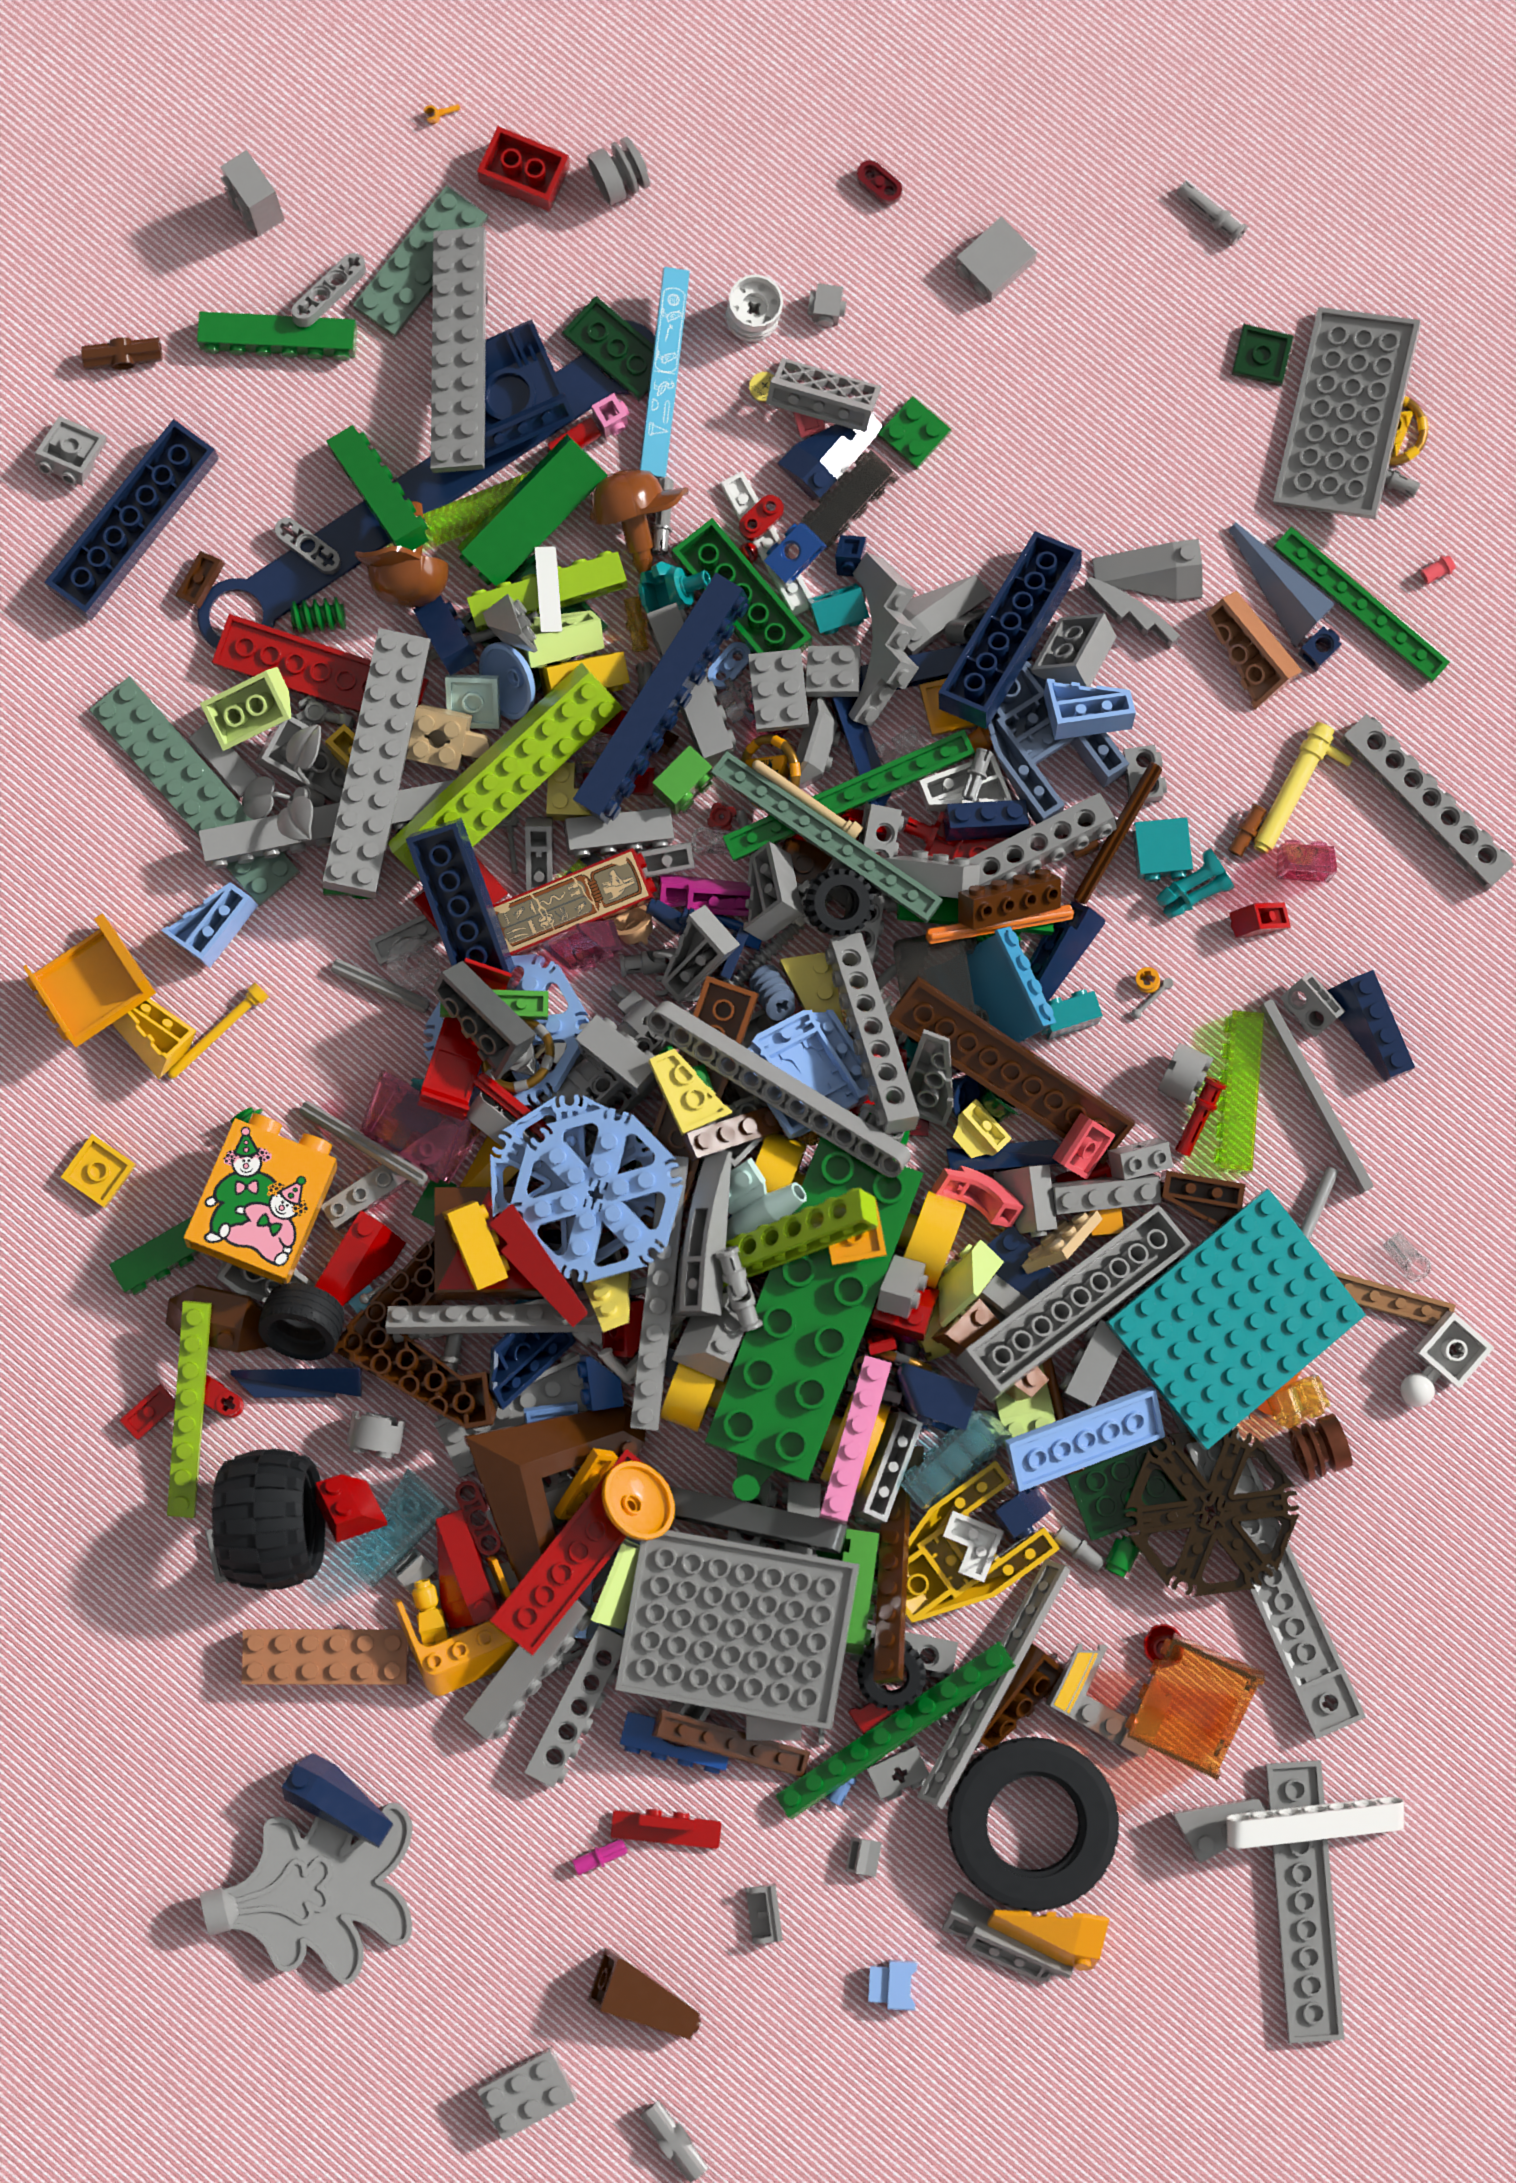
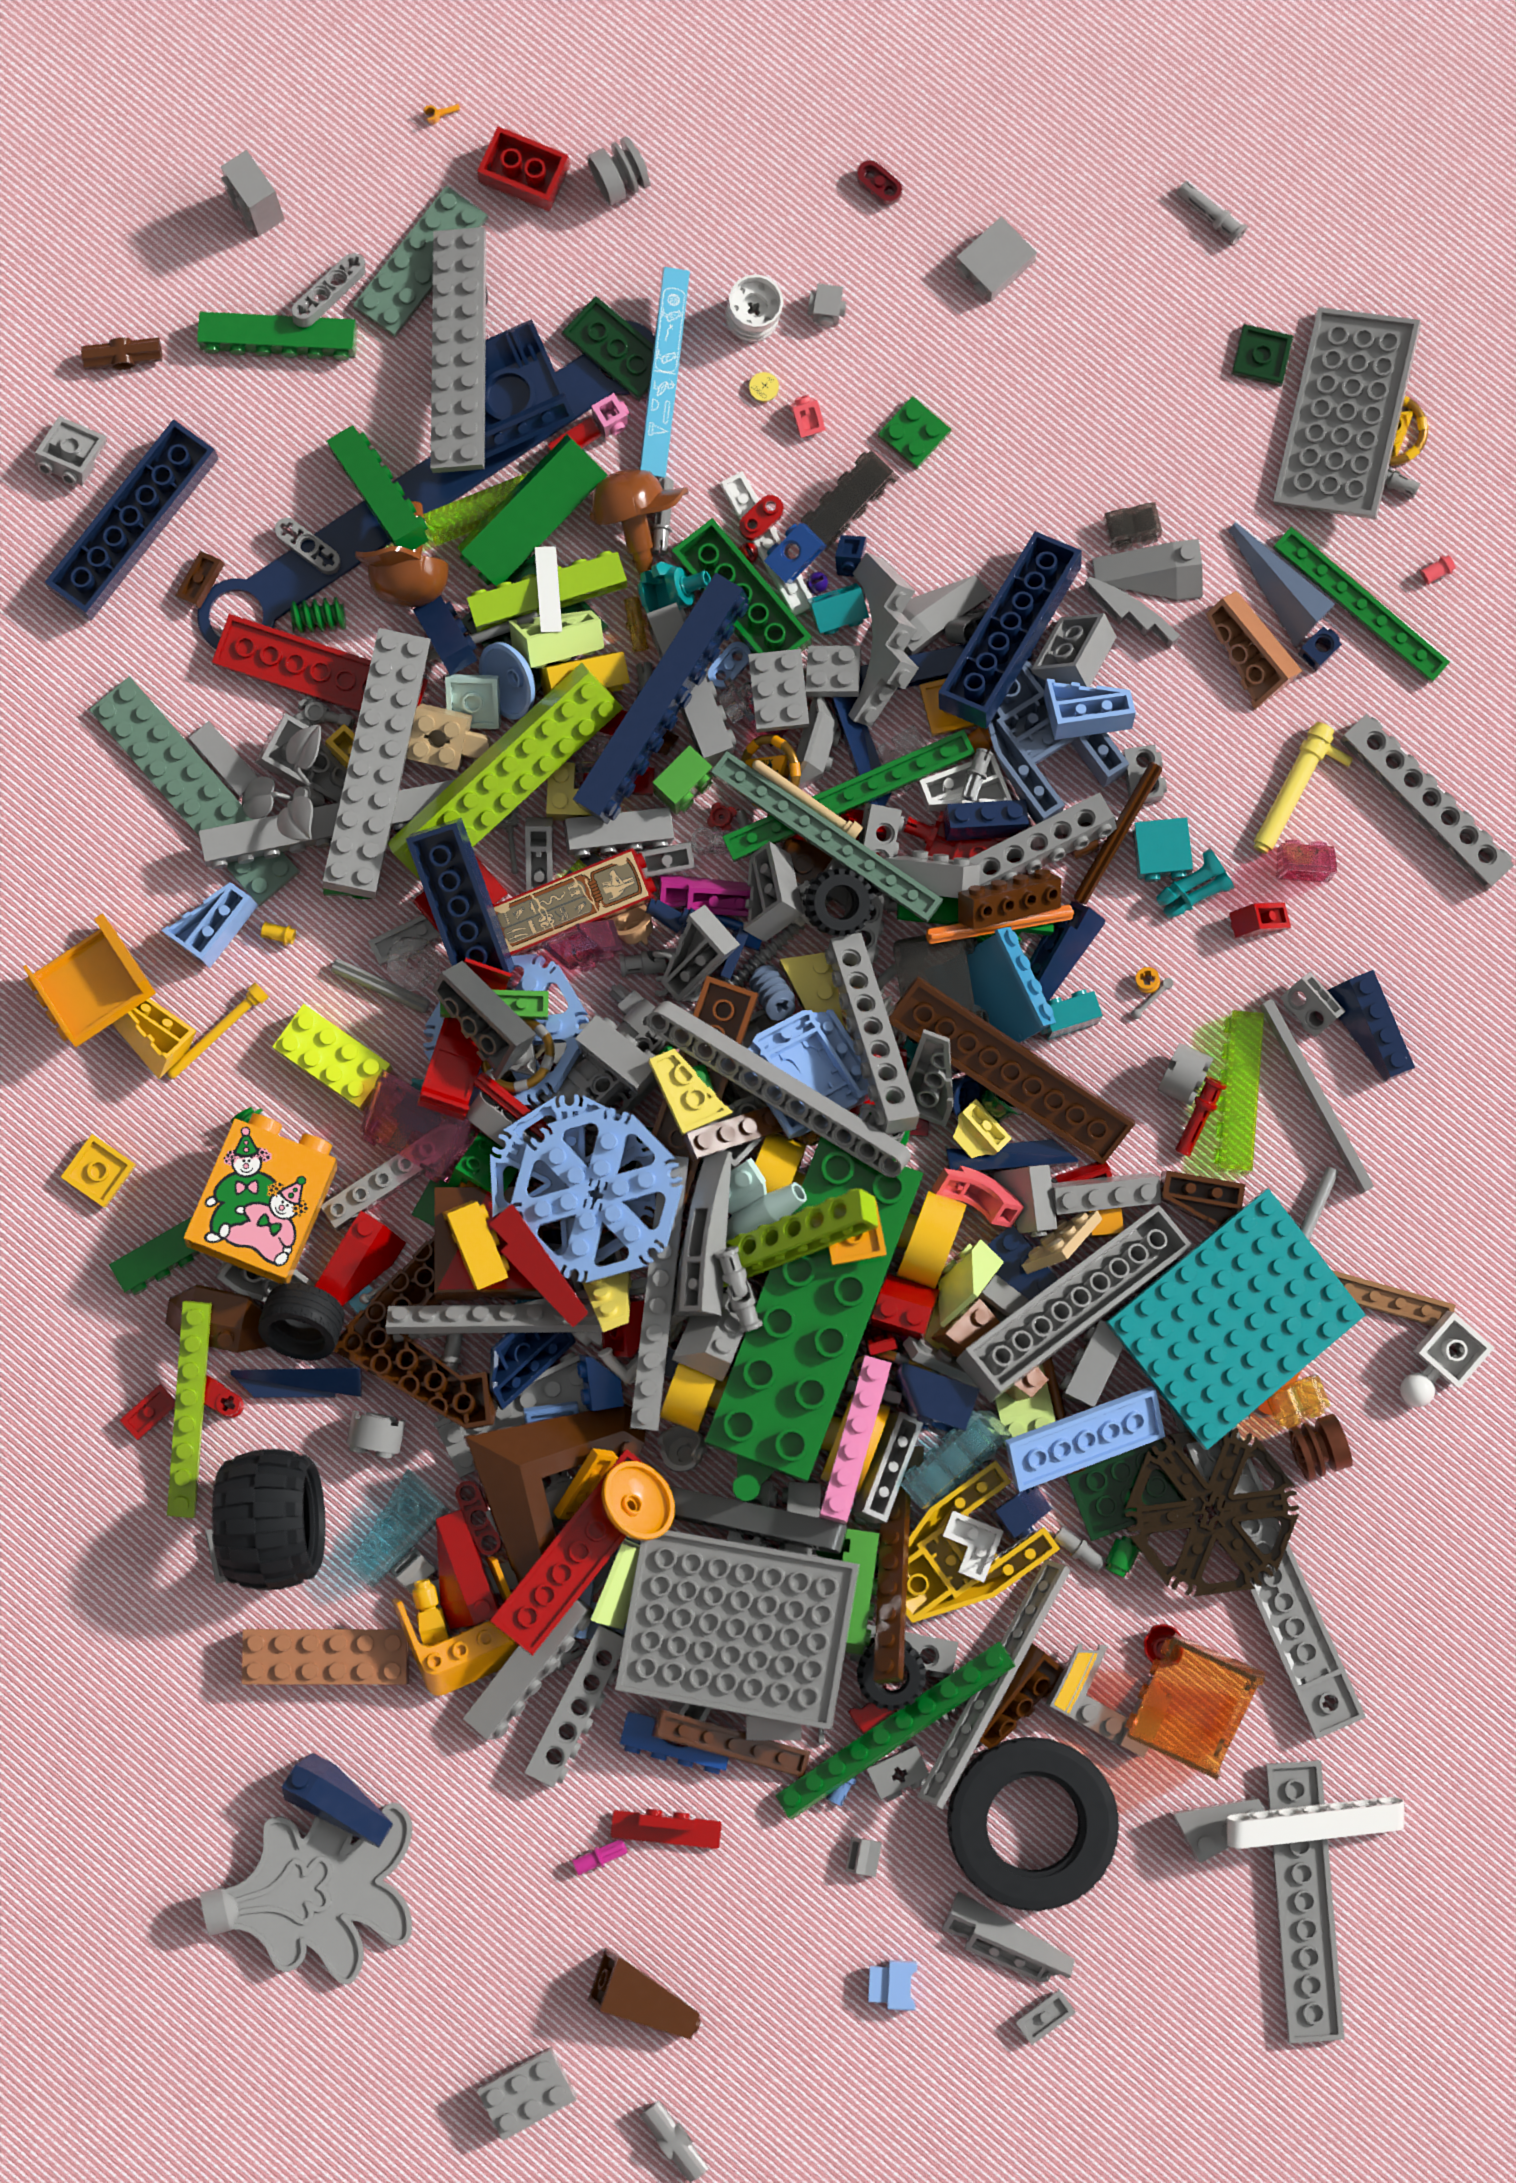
yellowish green slope [200,667,292,751] -> none
light grey axle [299,1101,428,1187] -> none
red slope [316,1474,387,1543] -> none
light grey slope [483,594,538,653] -> none
light grey hinge [746,1884,783,1944] -> none
light grey fence [766,358,881,433] -> none
dark blue wedge [777,415,884,501] -> none
light grey brick [877,1255,928,1318] -> none
light orange wedge [987,1910,1109,1971] -> none
coral slope [1052,1113,1115,1180] -> none
light grey brick [1107,1138,1173,1180] -> none
dark orange pin [1227,804,1268,858] -> none
clear piece [1382,1230,1431,1282] -> none
none -> yellow pin [261,921,296,946]
none -> neon yellow brick [272,1004,393,1111]
none -> green bracket [447,1132,519,1194]
none -> light grey cap [657,1425,707,1472]
none -> dark purple hinge [807,572,828,594]
none -> light grey plate [903,1336,978,1388]
none -> light grey plate [1015,1989,1076,2045]
none -> clear smoke brick [1103,502,1162,551]

